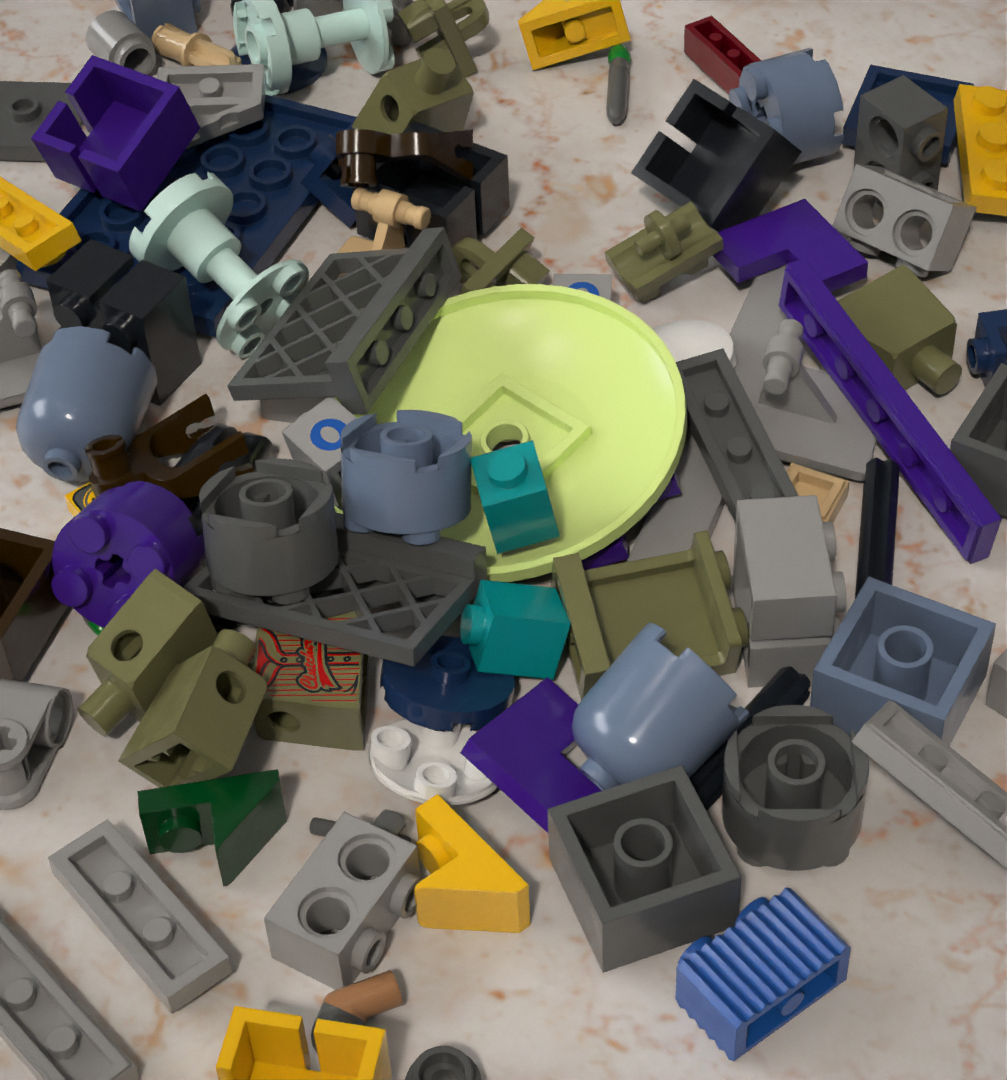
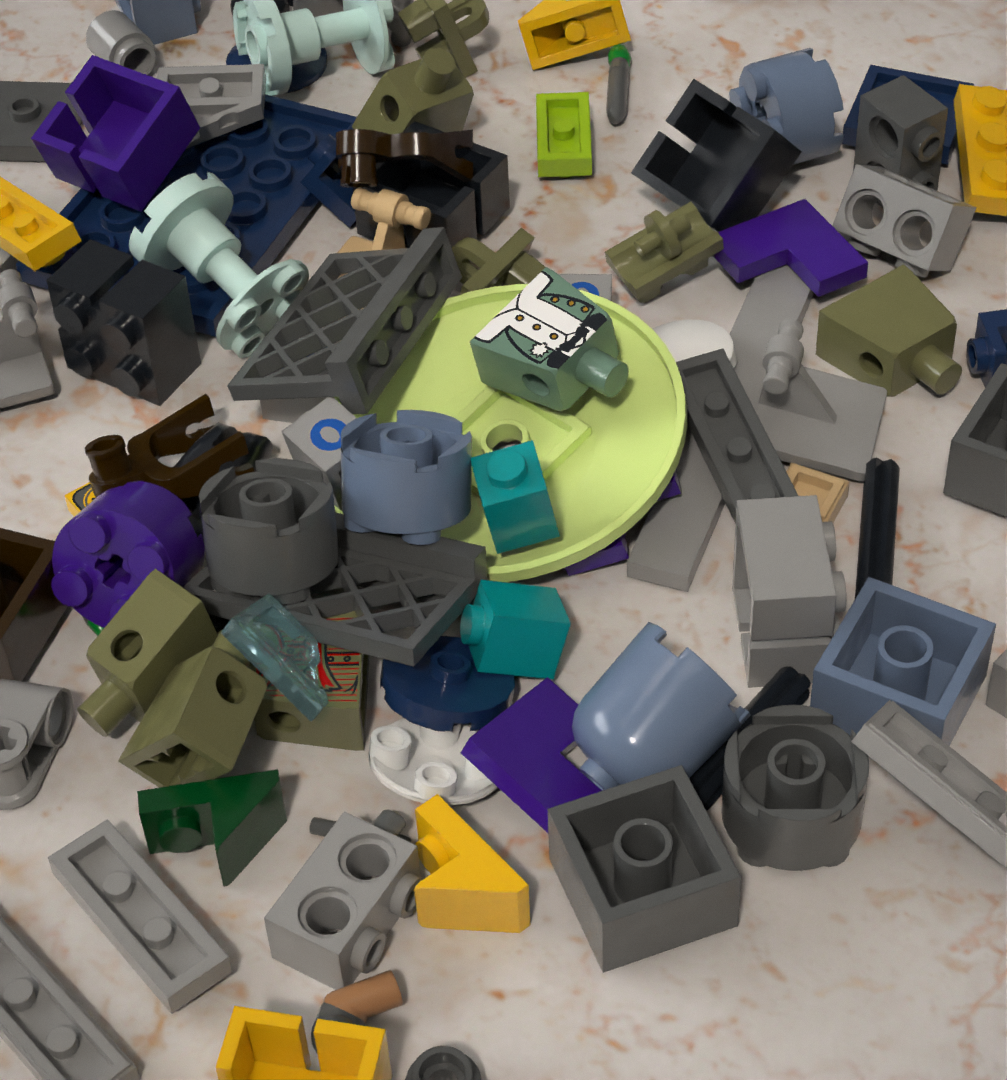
sand blue cylinder [16,326,158,482] -> none
tan axle [151,23,242,66] -> none
olive panel [551,530,749,700] -> none
blue brick [675,888,851,1061] -> none
dark red piece [684,15,762,94] -> none
dark purple tile [778,258,1002,564] -> none
none -> clear light blue tile [221,593,328,722]
none -> sand green torso [470,267,629,411]
none -> lime plate [536,92,592,178]

